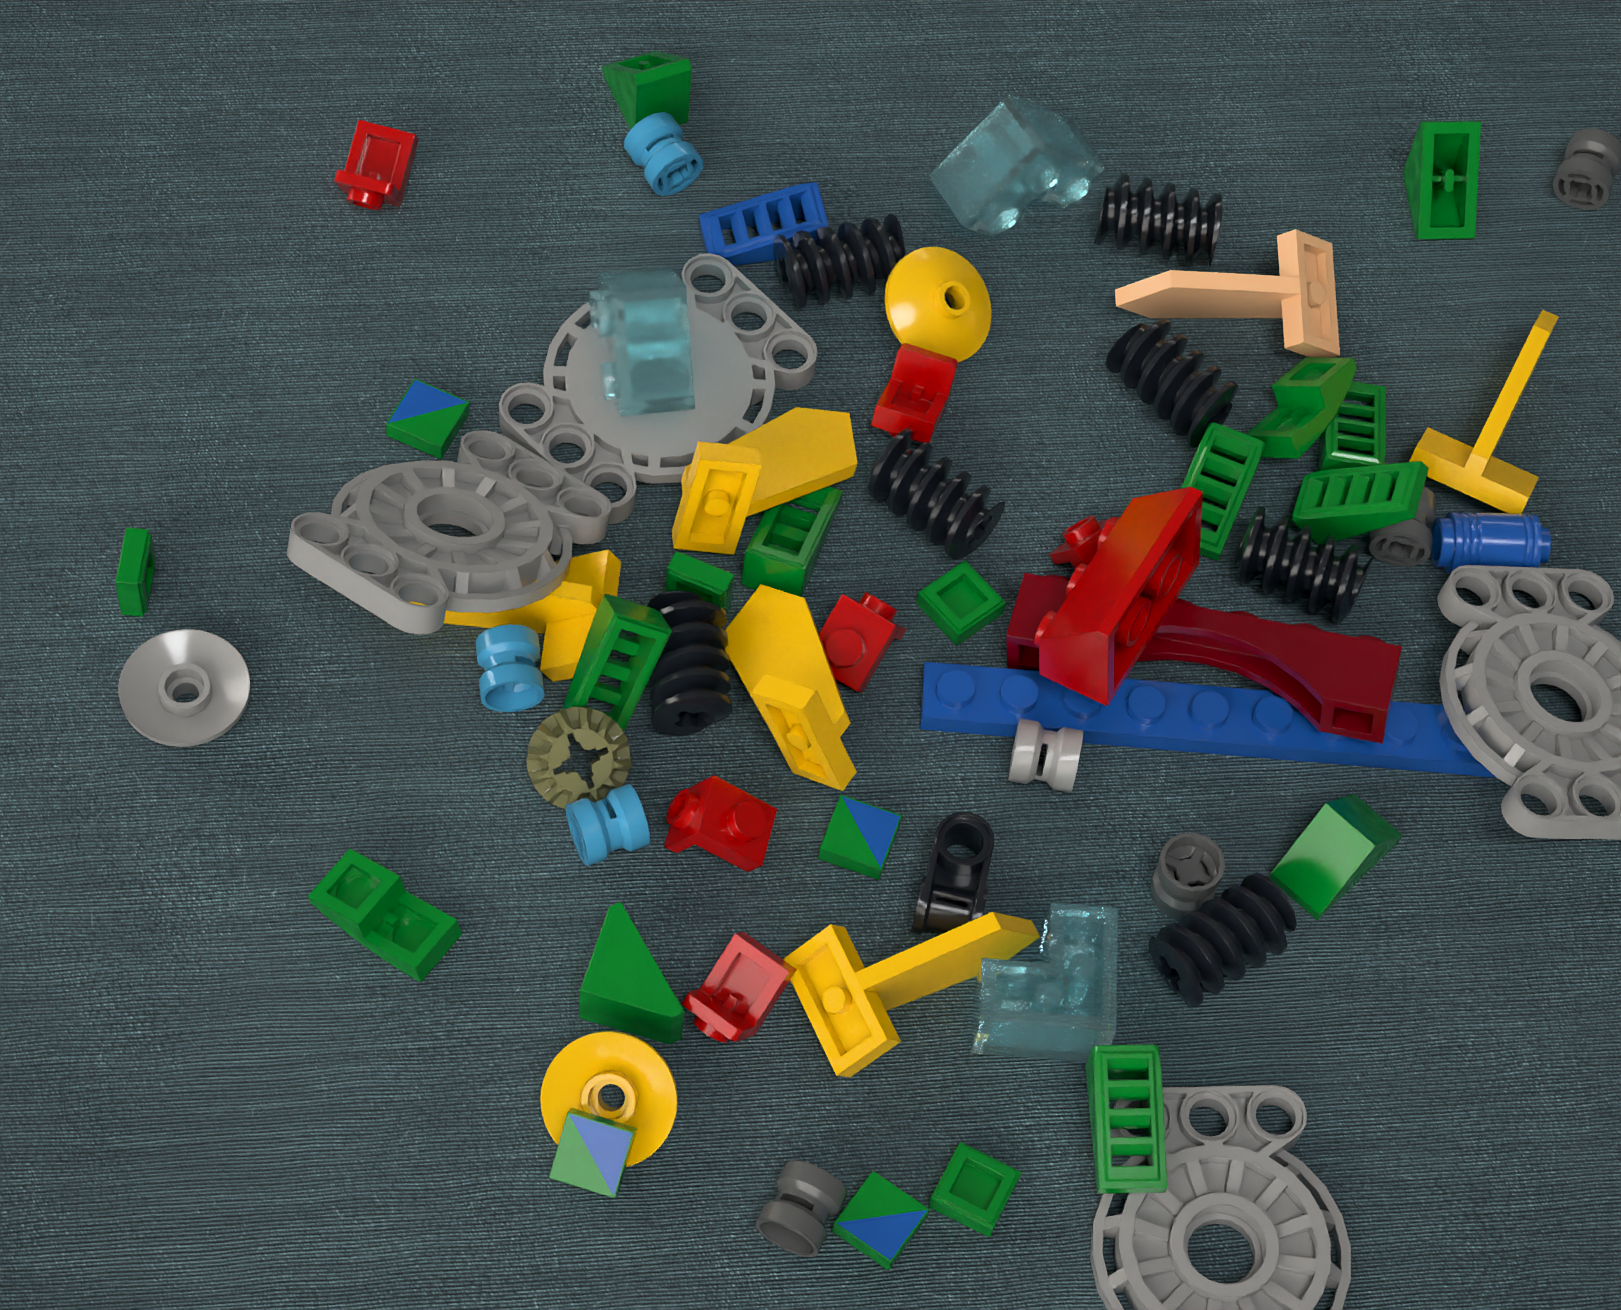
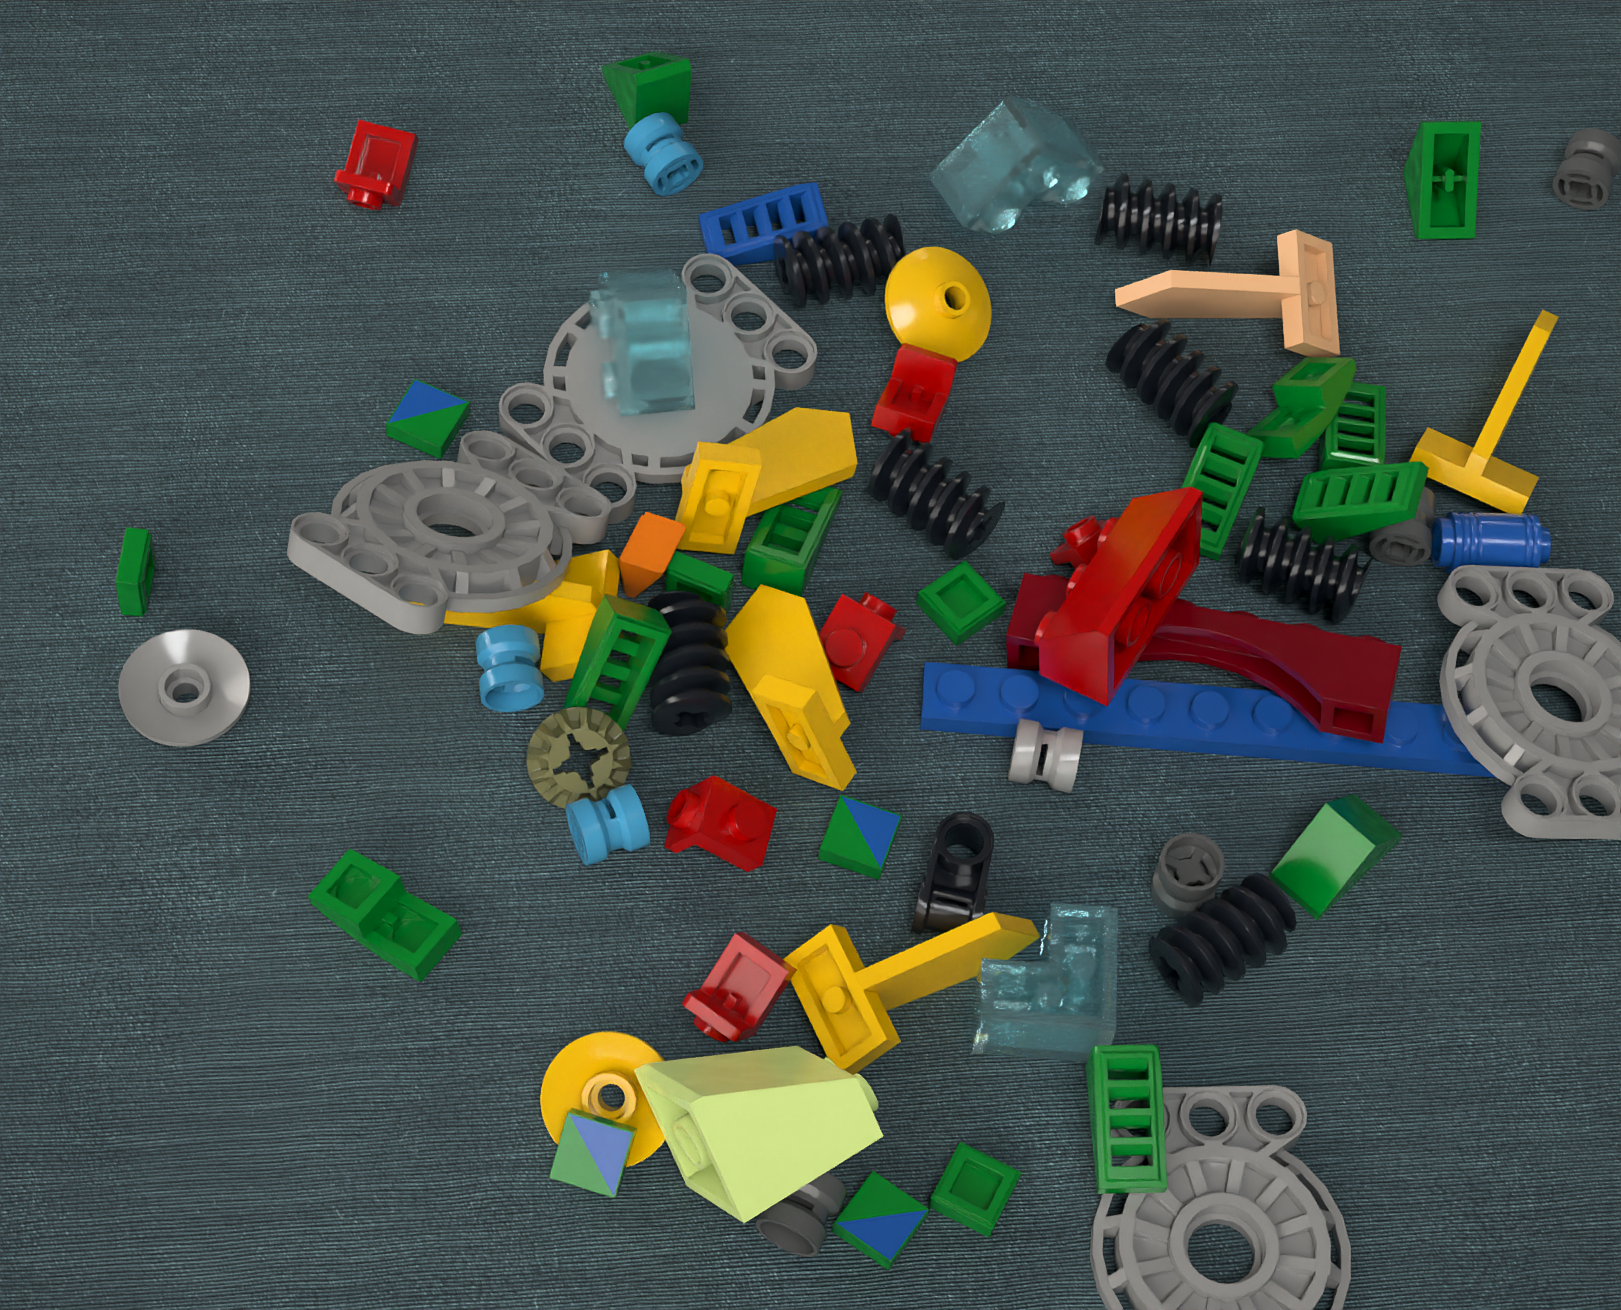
green slope [579,902,684,1045] -> none
none -> orange slope [619,512,686,598]
none -> yellowish green slope [634,1046,883,1223]

